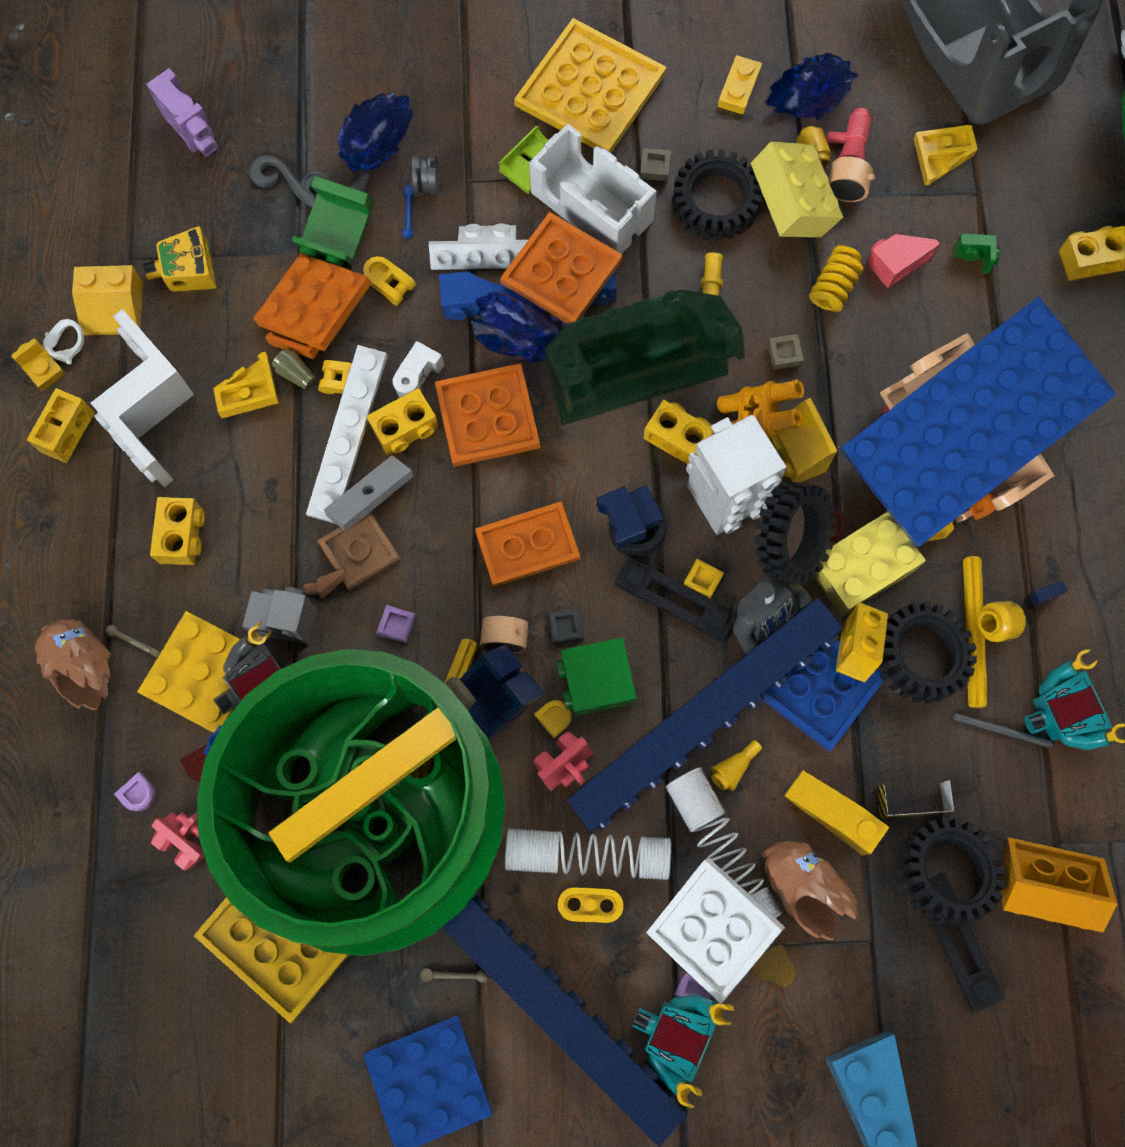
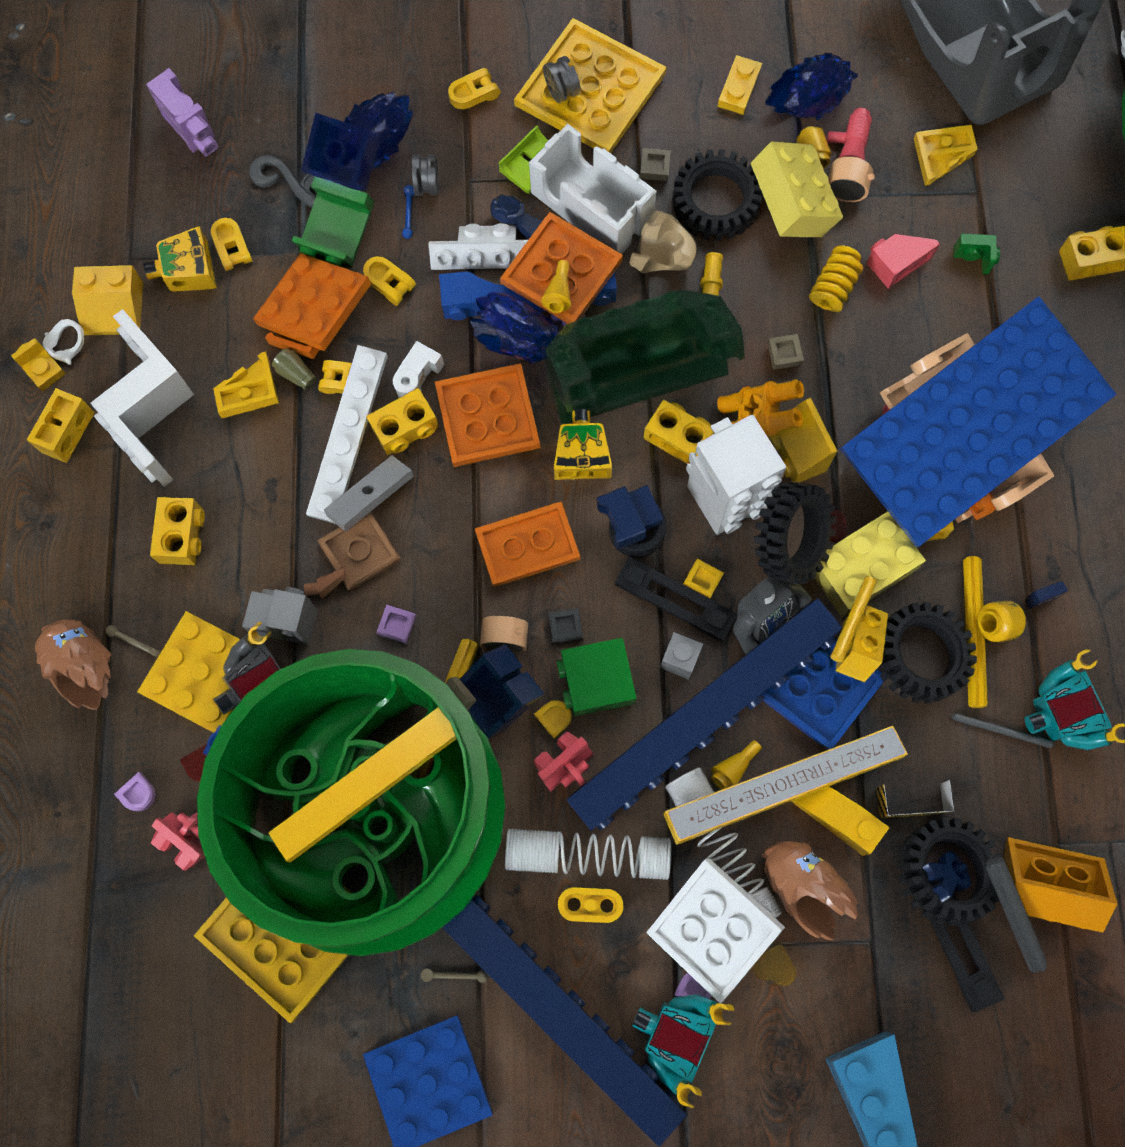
none -> yellow plate [210,218,253,271]
none -> clear blue brick [301,112,381,192]
none -> yellow plate [448,68,501,110]
none -> dark blue piece [490,194,542,240]
none -> yellow cone [541,260,571,313]
none -> flat silver wheel [543,56,581,103]
none -> torso [554,409,612,480]
none -> tan piece [629,211,697,273]
none -> light grey brick [660,632,703,680]
none -> light grey tile [663,726,908,845]
none -> yellow bar [830,576,877,662]
none -> dark blue piece [922,851,971,902]
none -> dark grey axle [986,857,1047,973]

